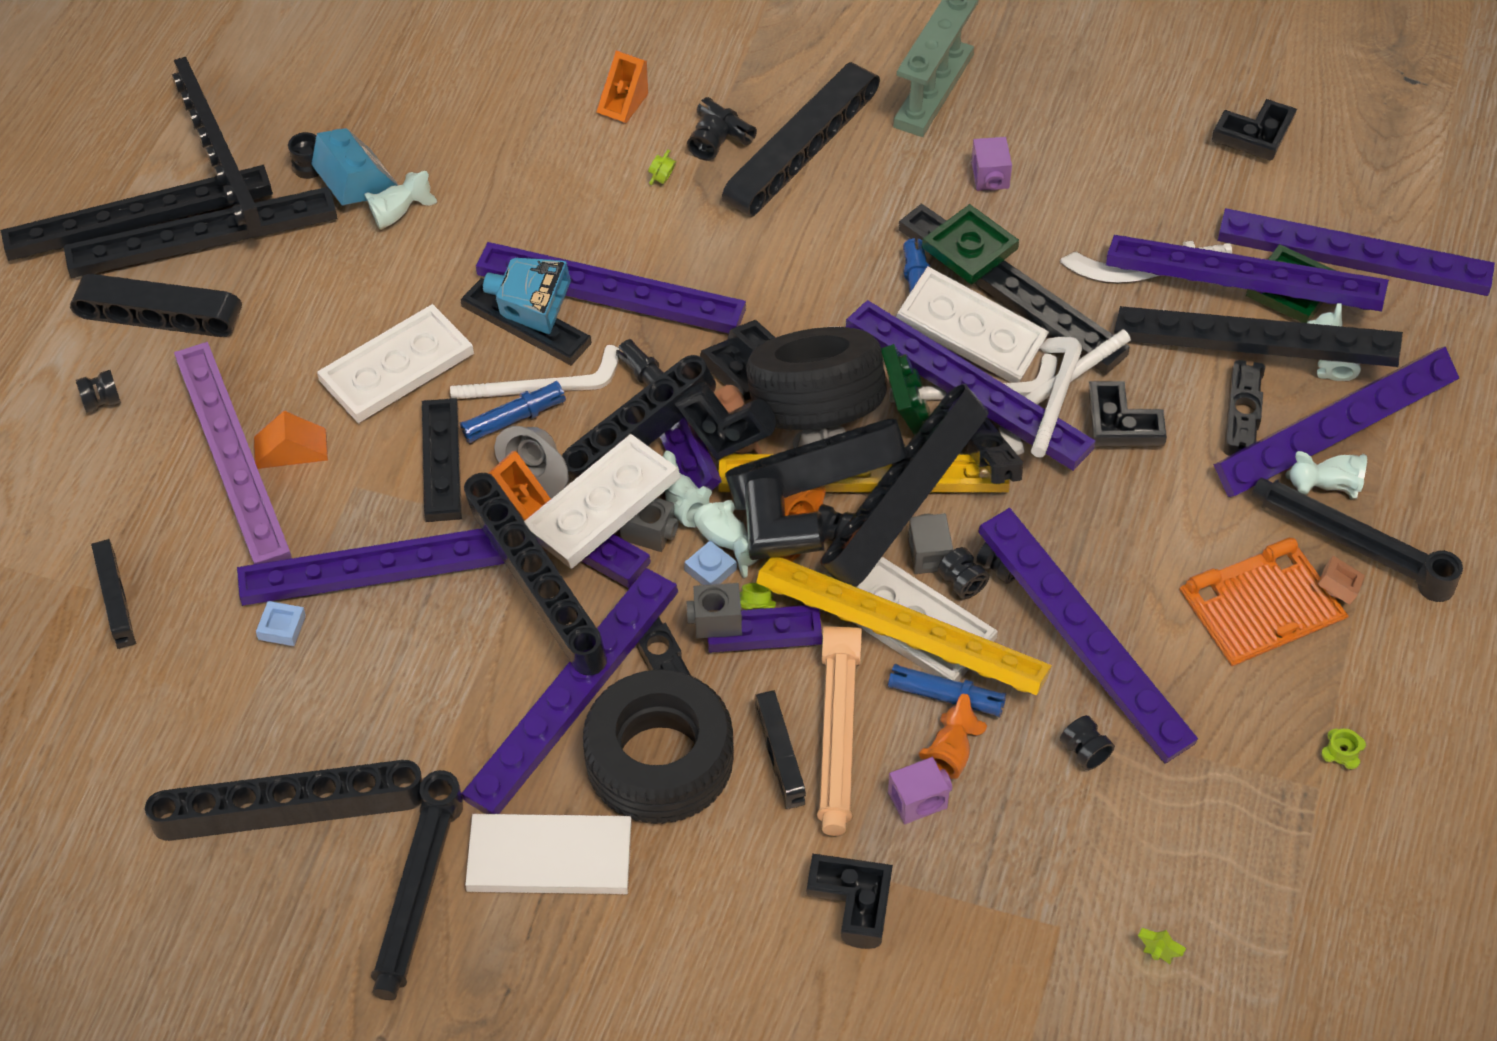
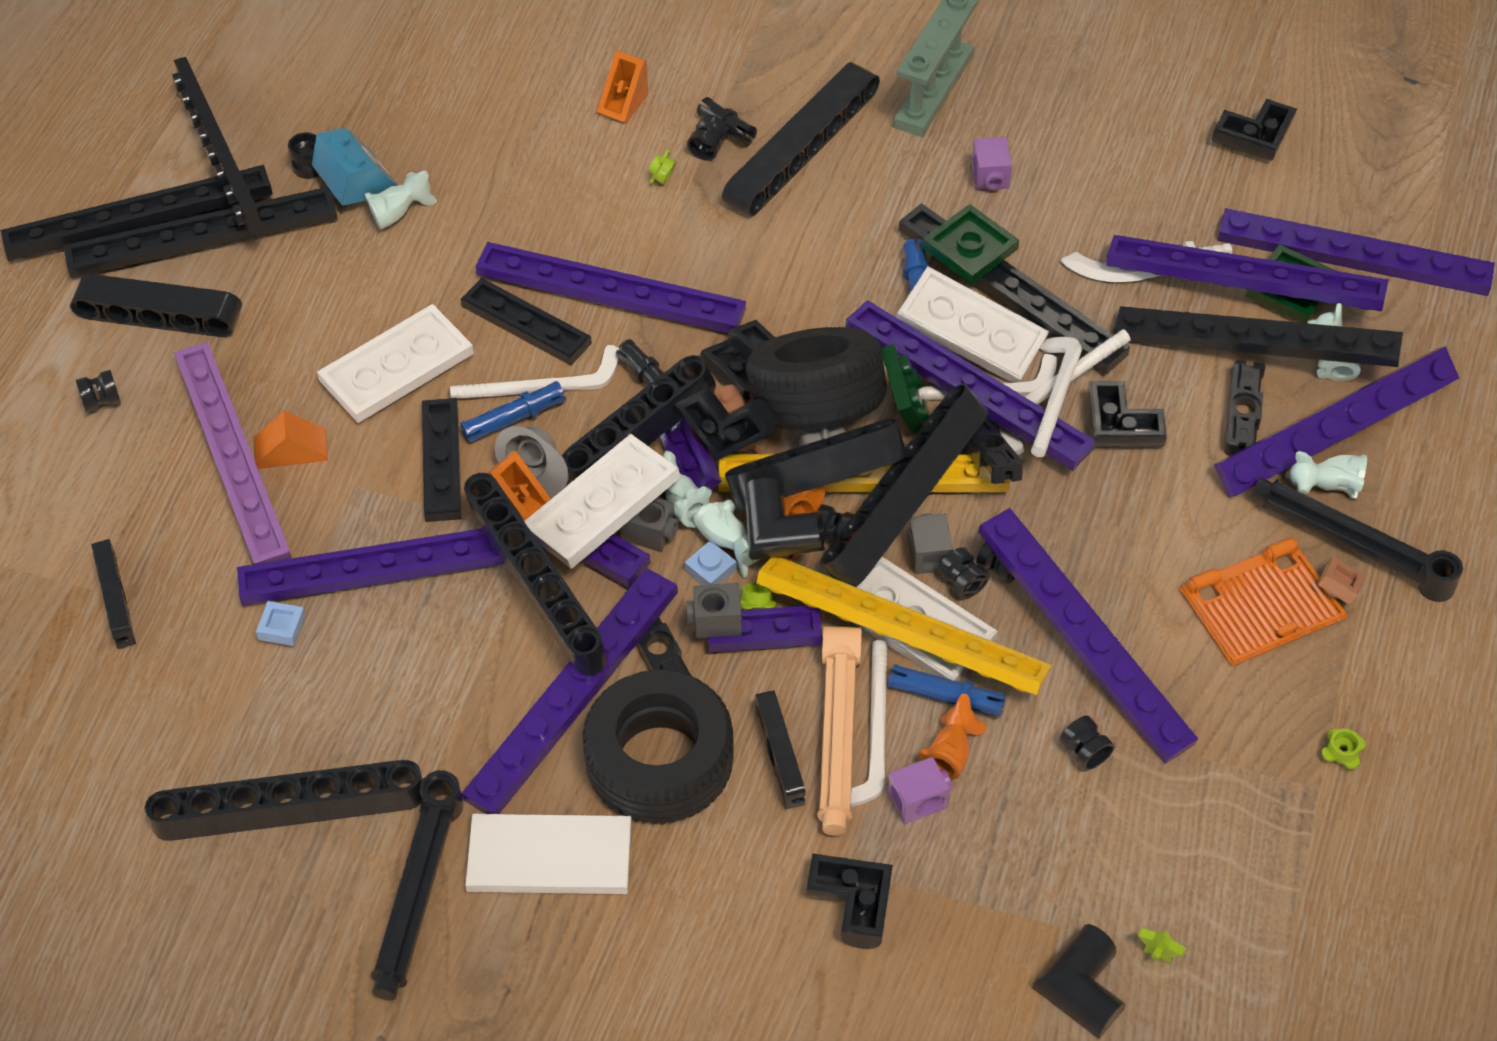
dark azure torso [483,258,571,334] -> none
none -> white piece [851,640,887,807]
none -> black brick [1033,924,1125,1039]

